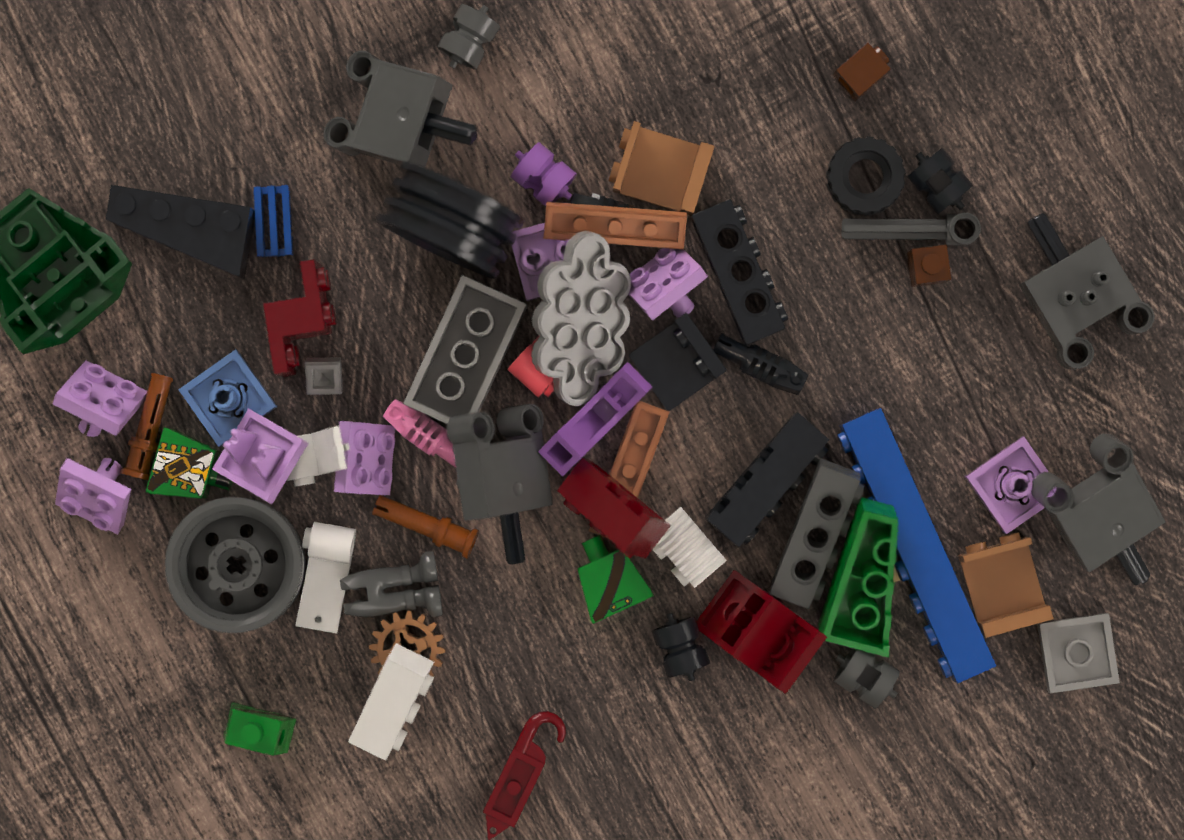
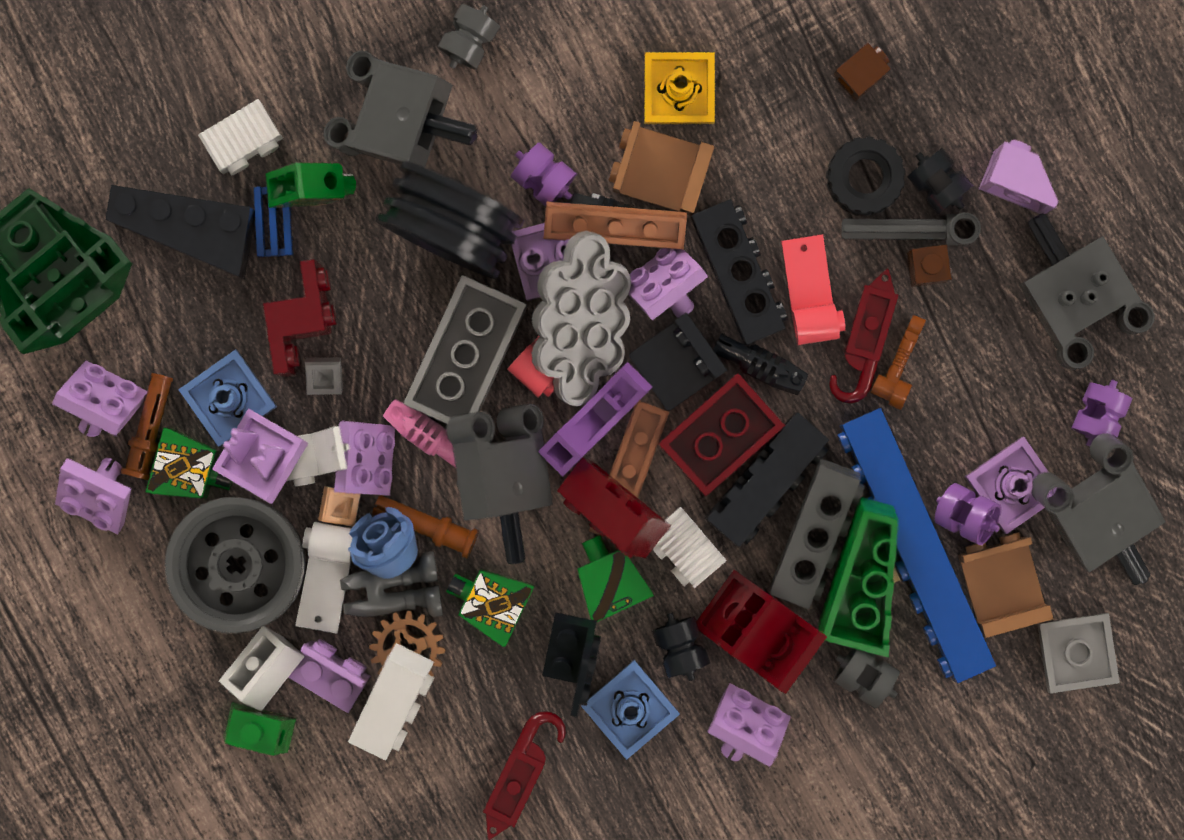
none -> white brick [198,99,283,175]
none -> white brick [219,626,305,711]
none -> green torso [266,163,356,208]
none -> lavender bracket [288,639,371,713]
none -> light nougat tile [318,486,361,527]
none -> medium blue cone [348,507,418,579]
none -> torso [446,569,535,647]
none -> black bracket [542,612,601,717]
none -> medium blue plate [581,660,680,760]
none -> yellow plate [644,52,715,124]
none -> dark red brick [658,373,785,497]
none -> lavender plate [707,683,791,767]
none -> coral door [781,234,846,345]
none -> dark red plate [829,268,899,404]
none -> dark orange brick [870,315,926,410]
none -> medium lavender wheel [935,483,1001,545]
none -> lavender slope [979,140,1058,214]
none -> medium lavender wheel [1071,380,1132,447]

